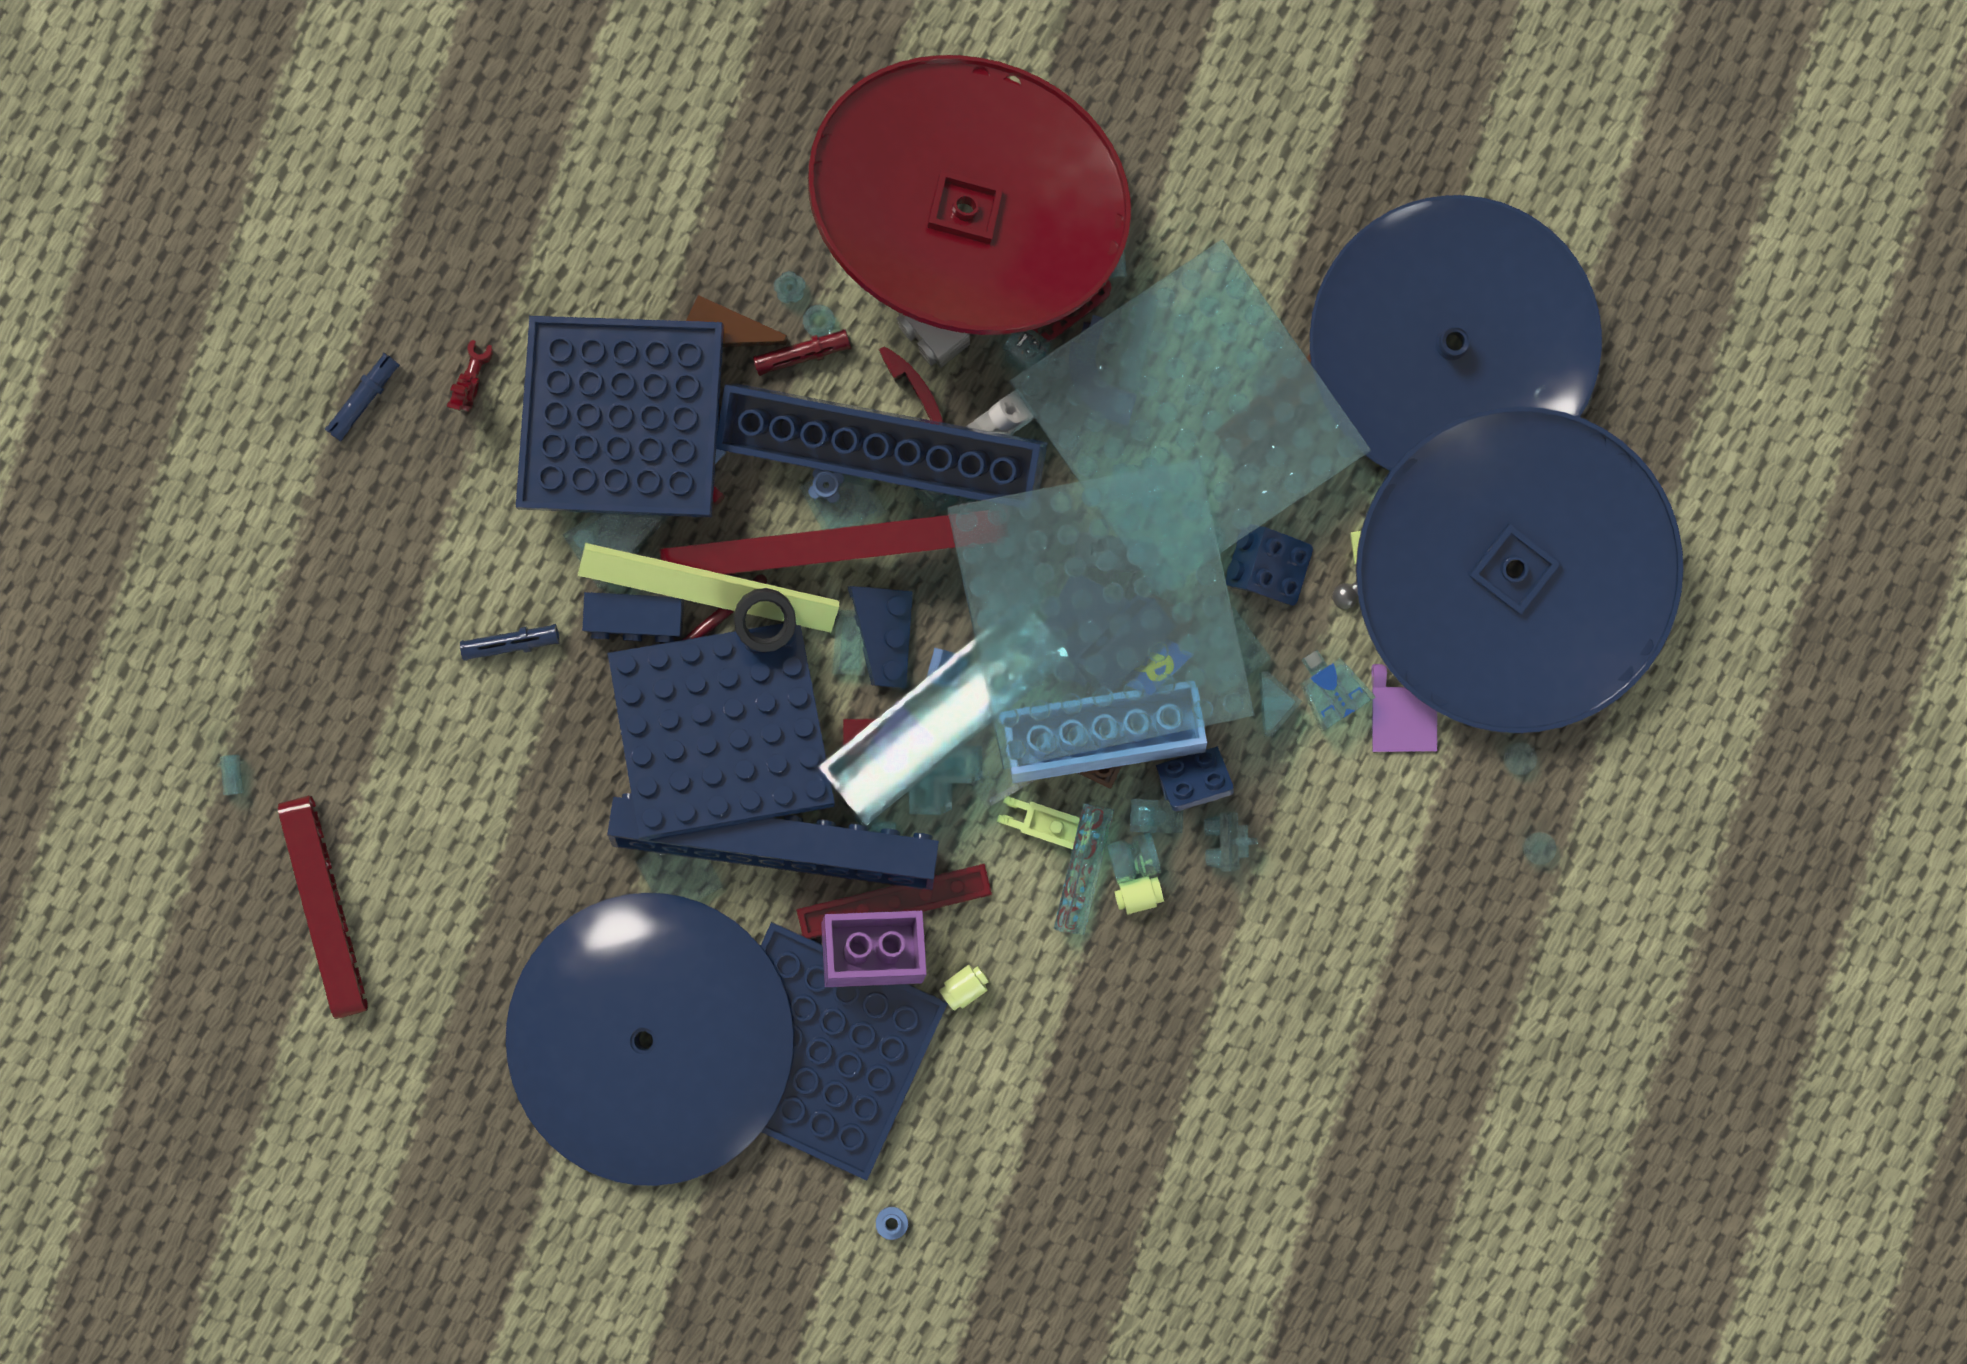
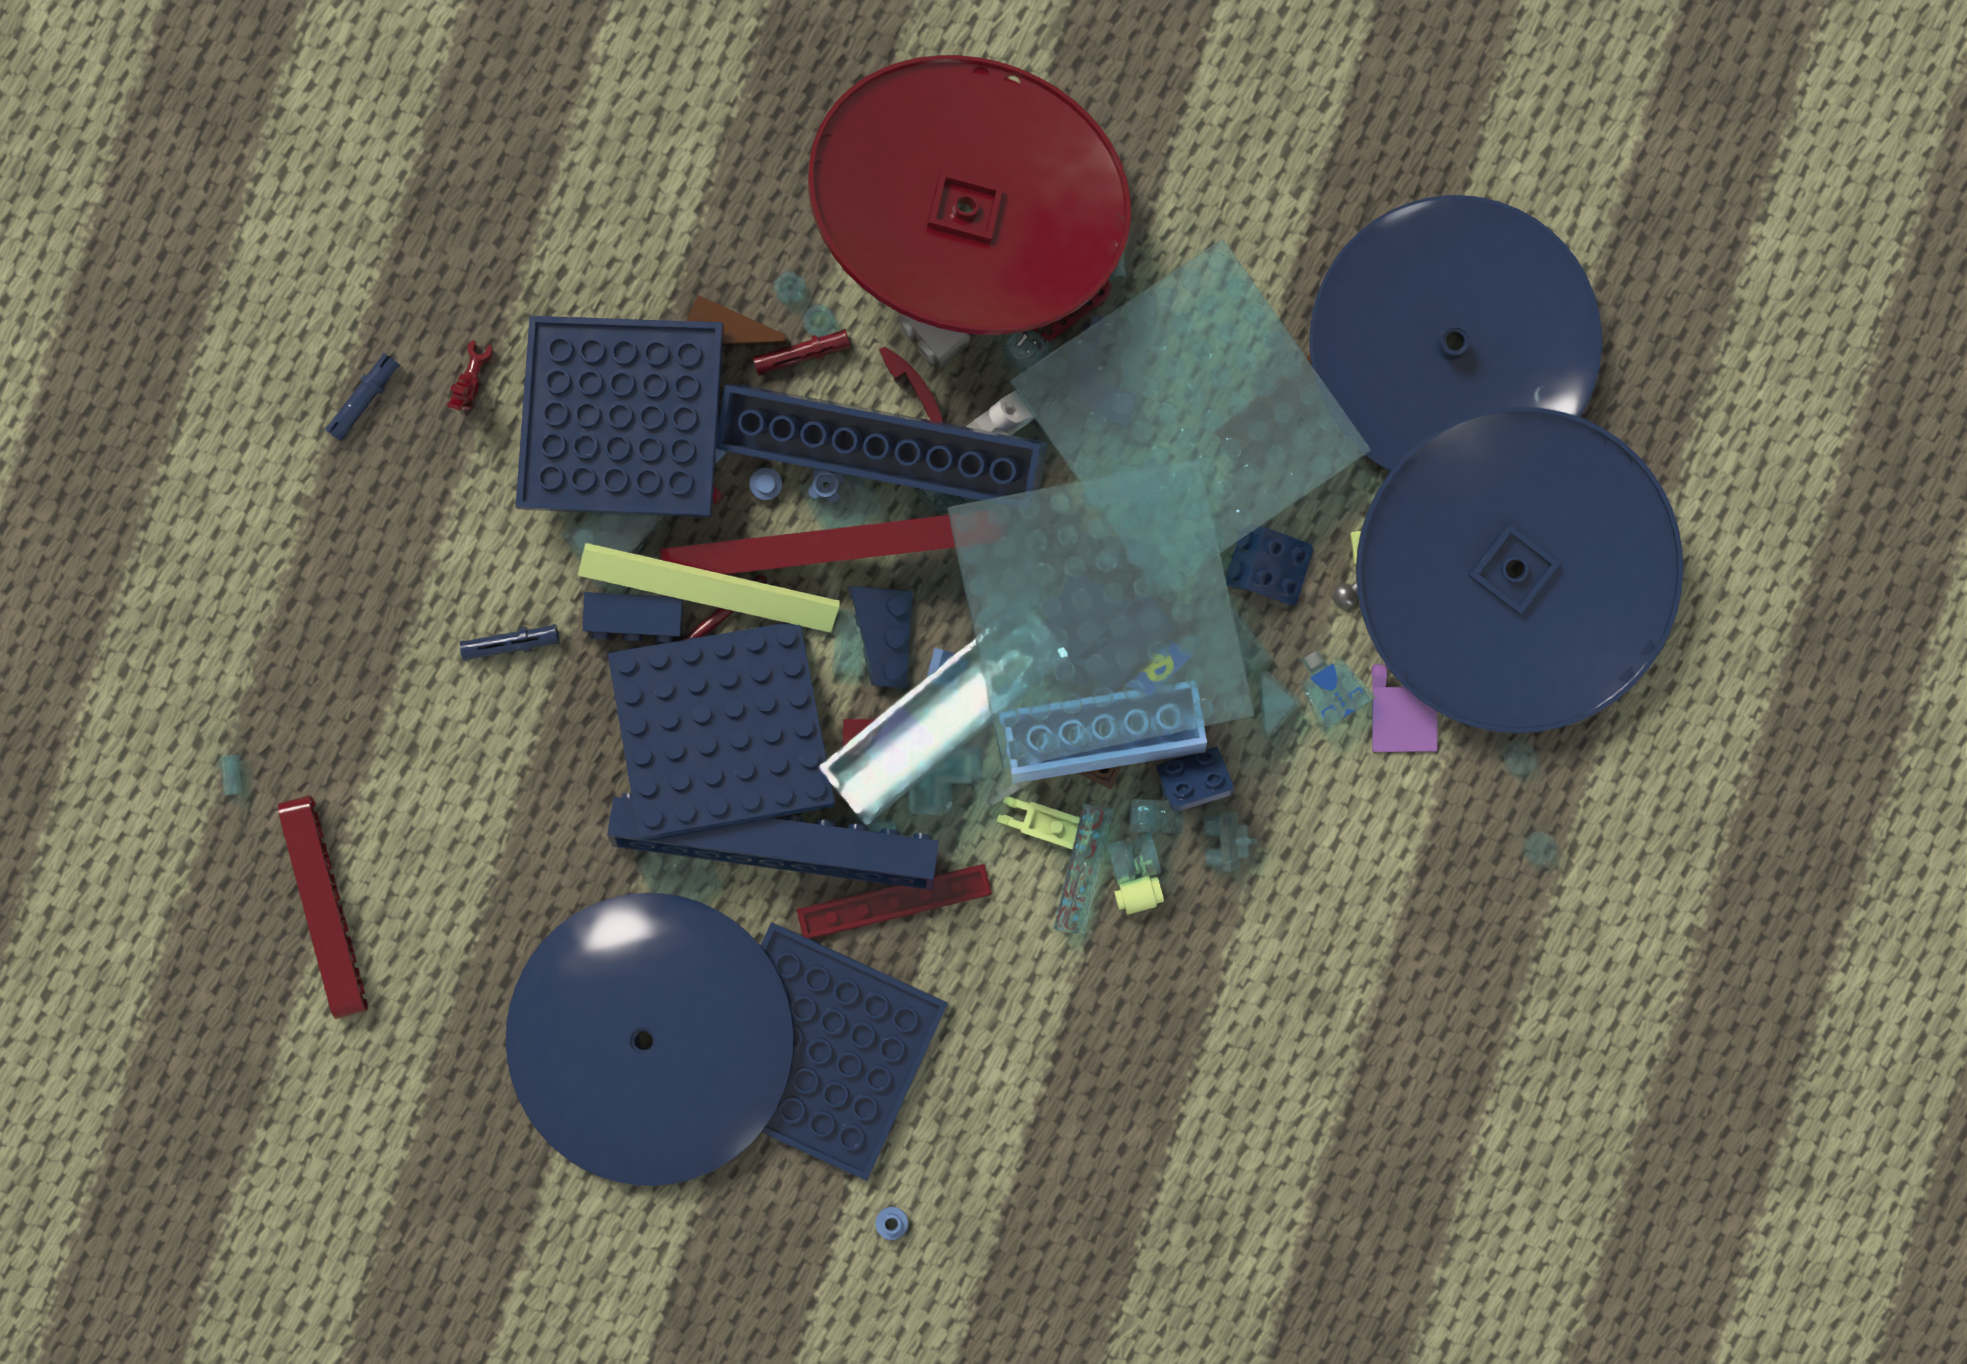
black tyre [733,588,796,652] -> none
medium lavender brick [821,911,927,987] -> none
yellowish green brick [939,965,989,1011] -> none
none -> medium blue plate [750,468,782,500]

